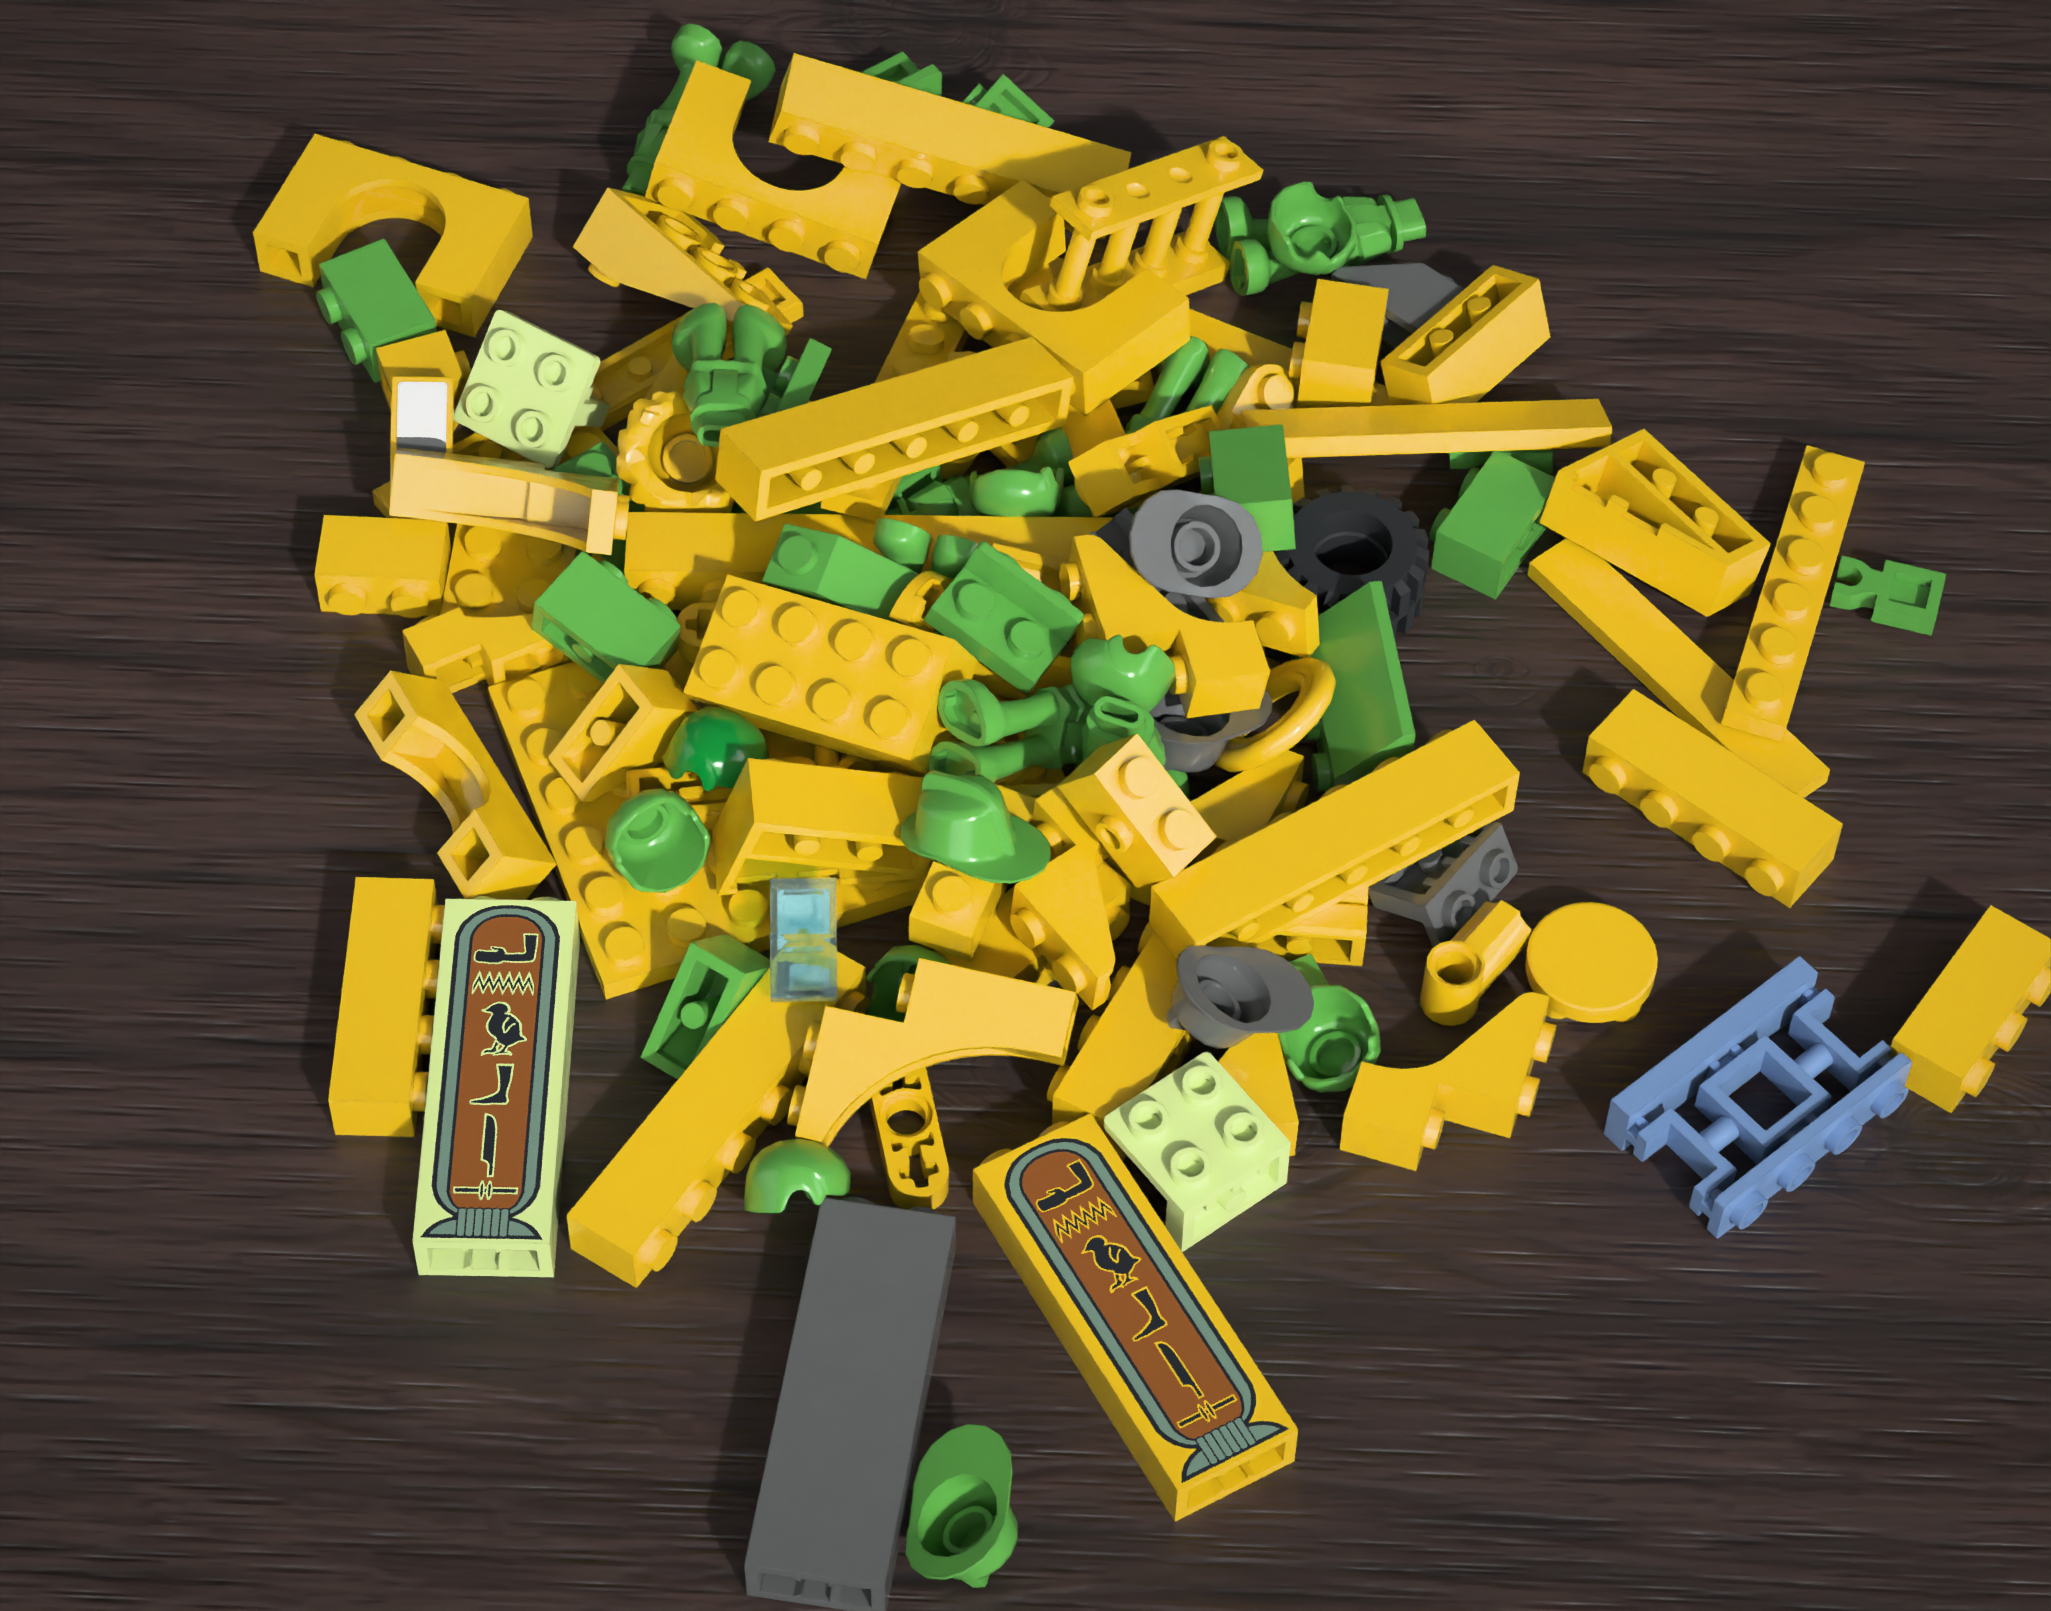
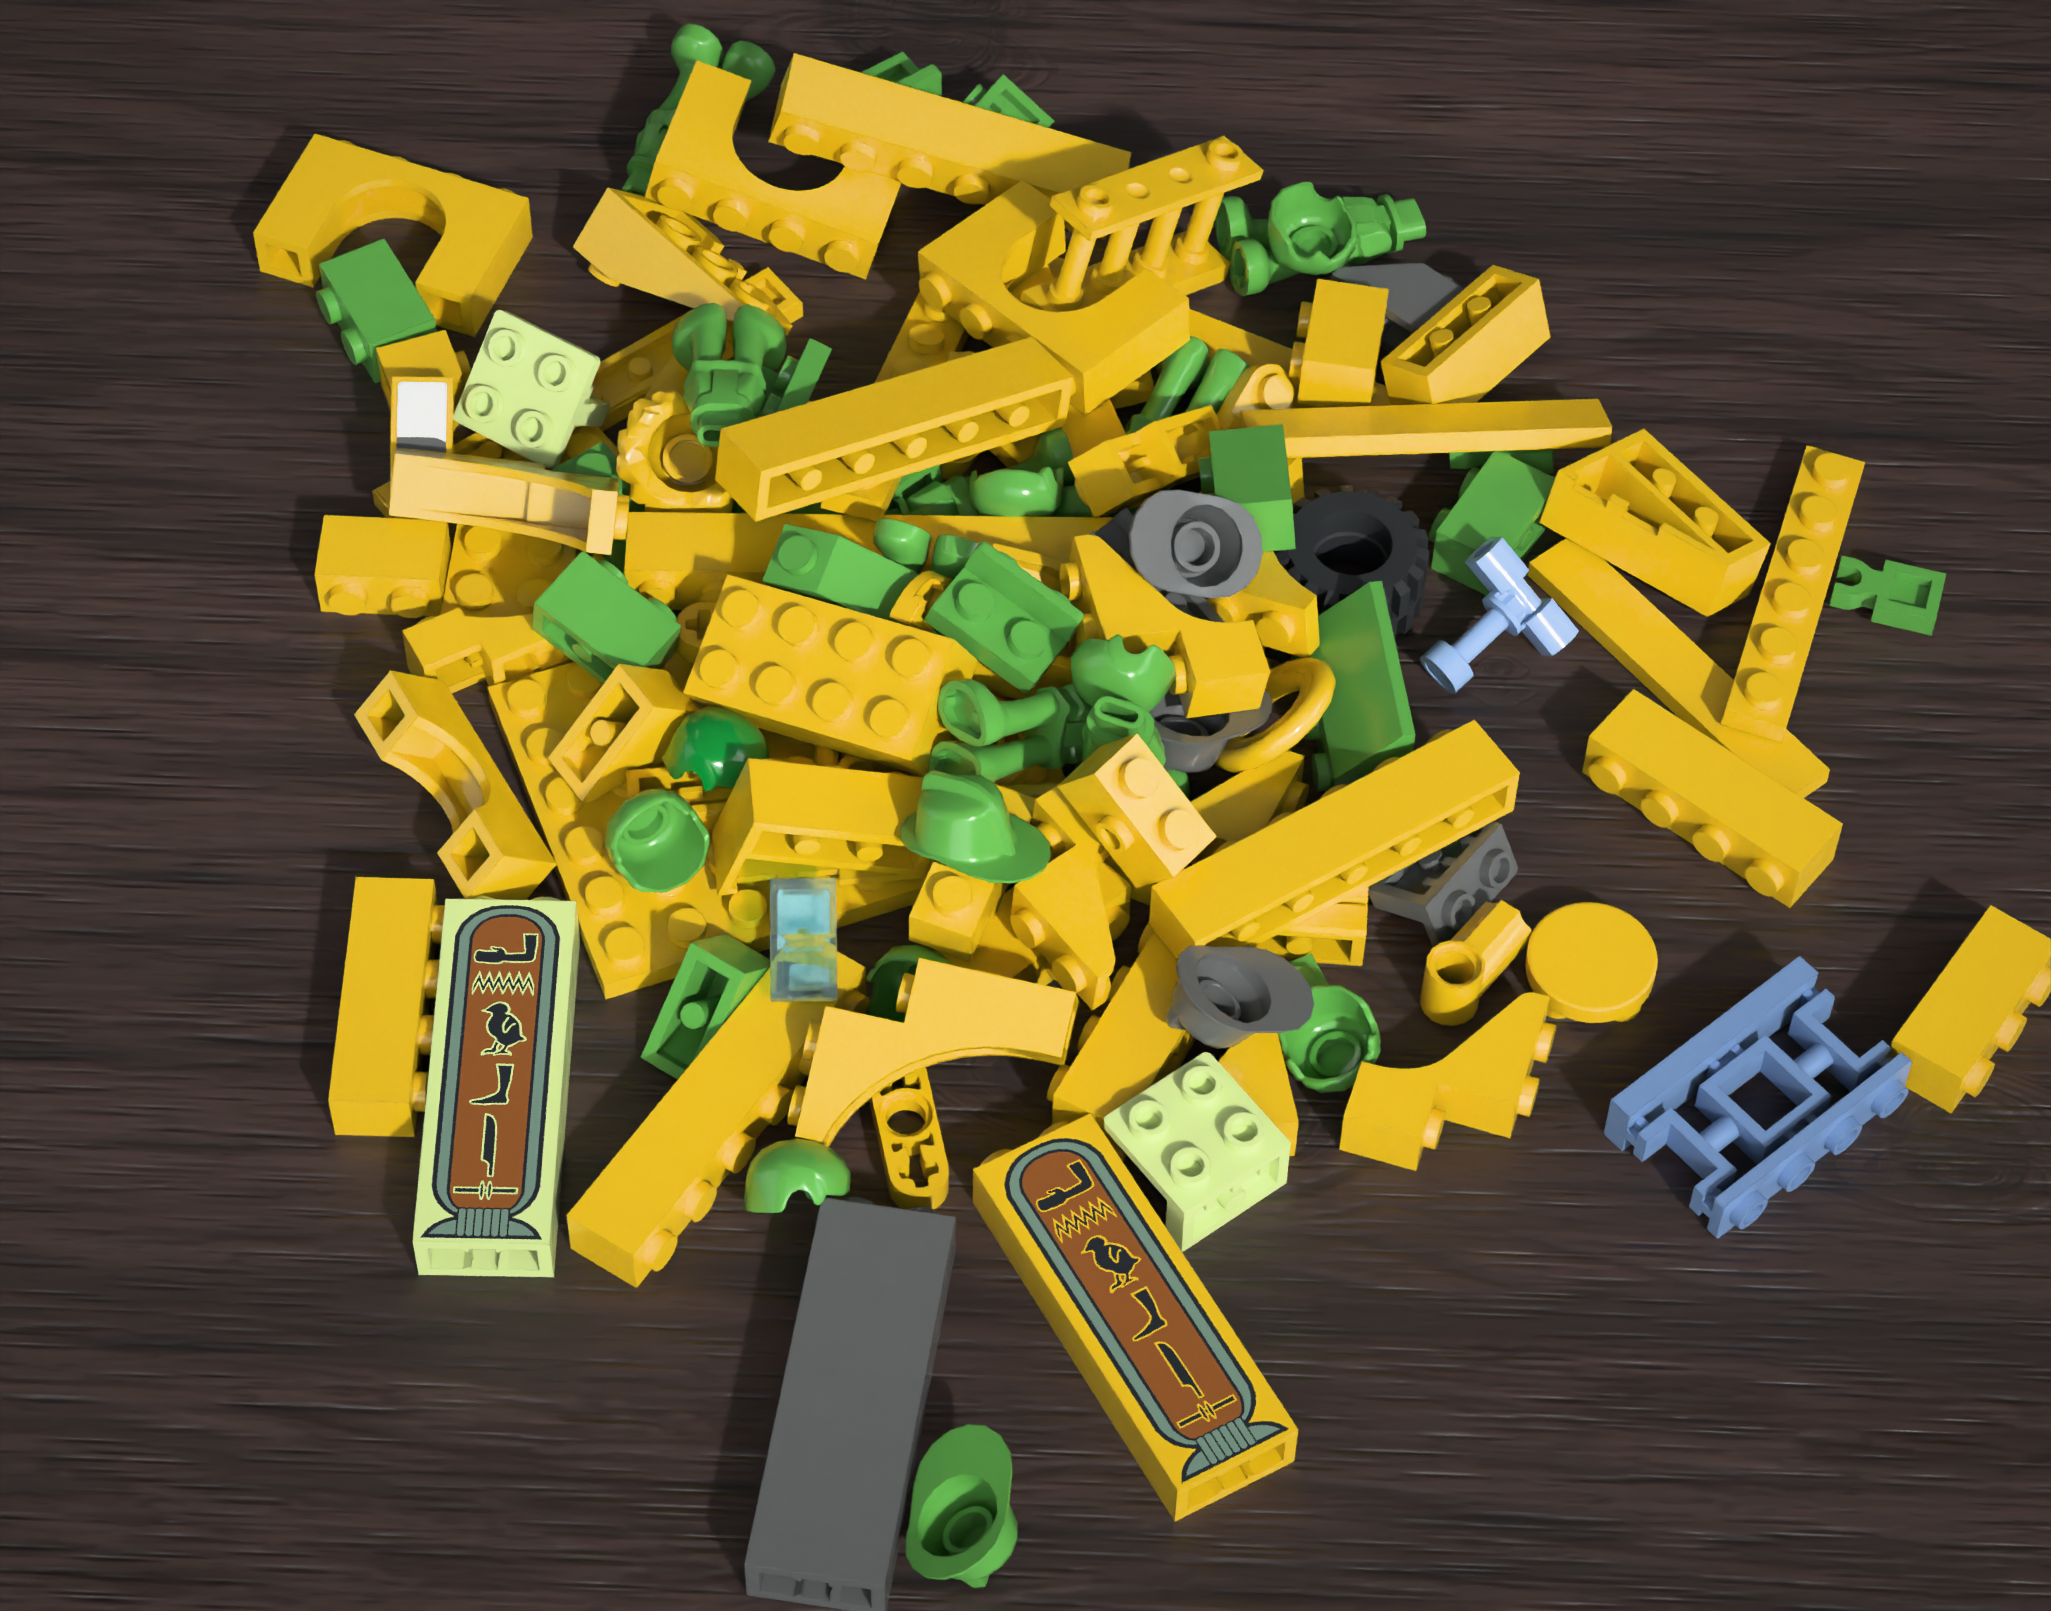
none -> light blue bar [1420,537,1579,694]

